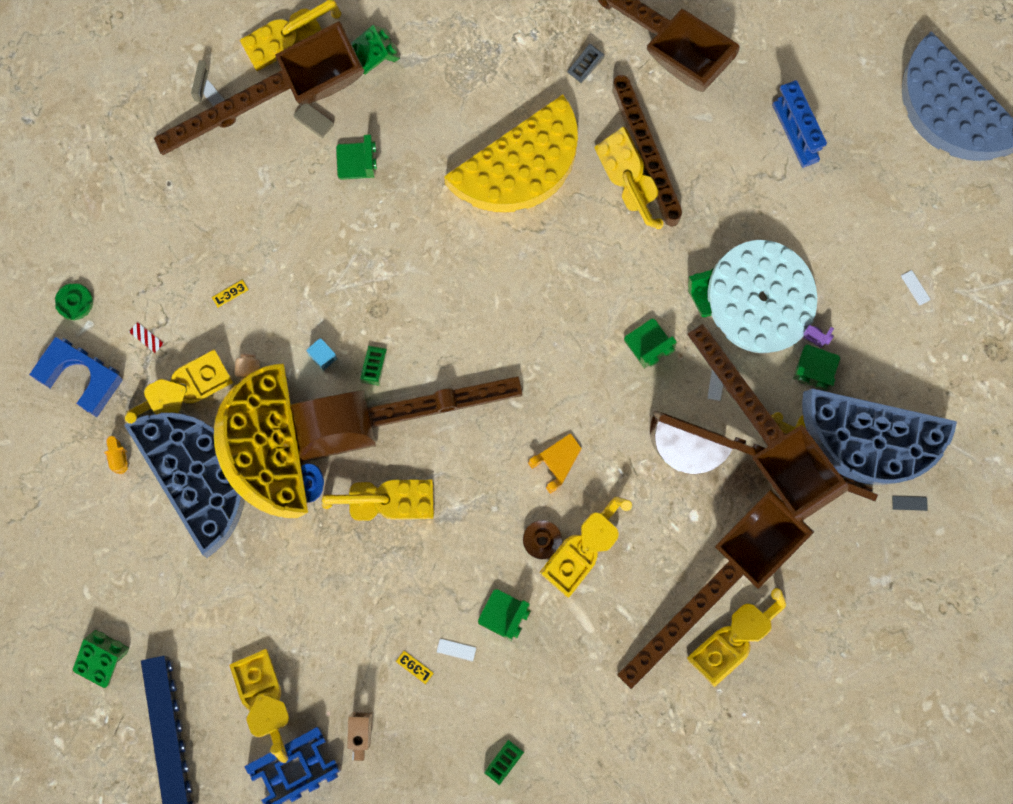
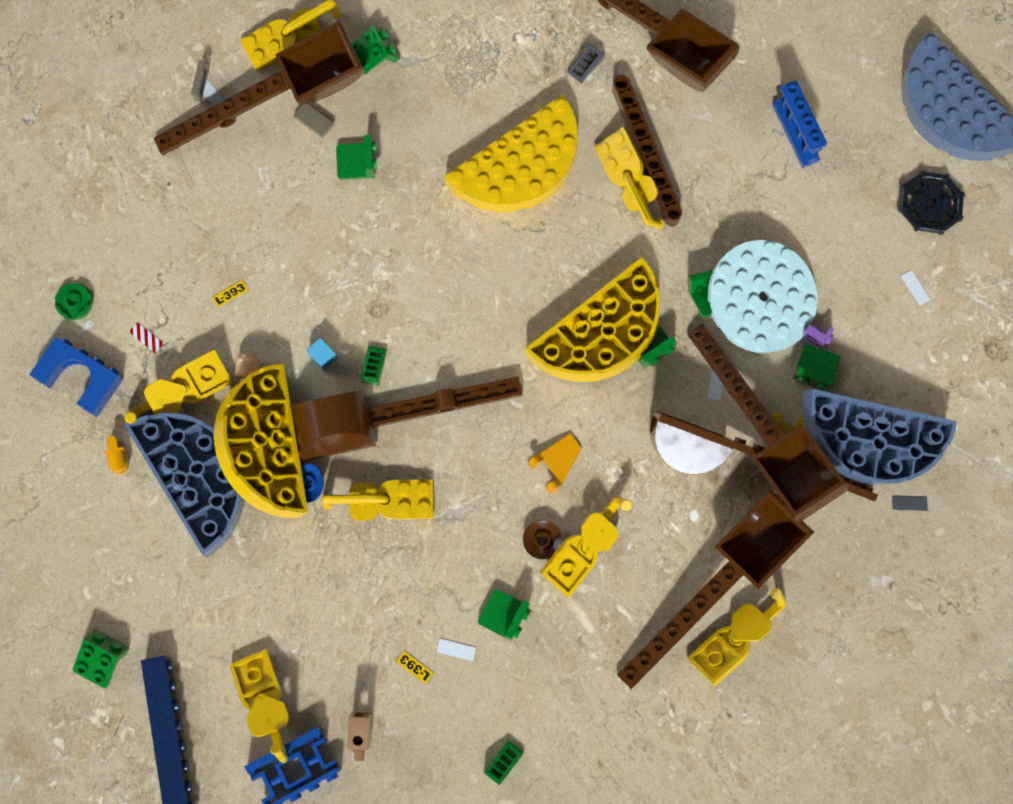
none -> yellow brick [525,257,660,382]
none -> black plate [898,170,966,235]

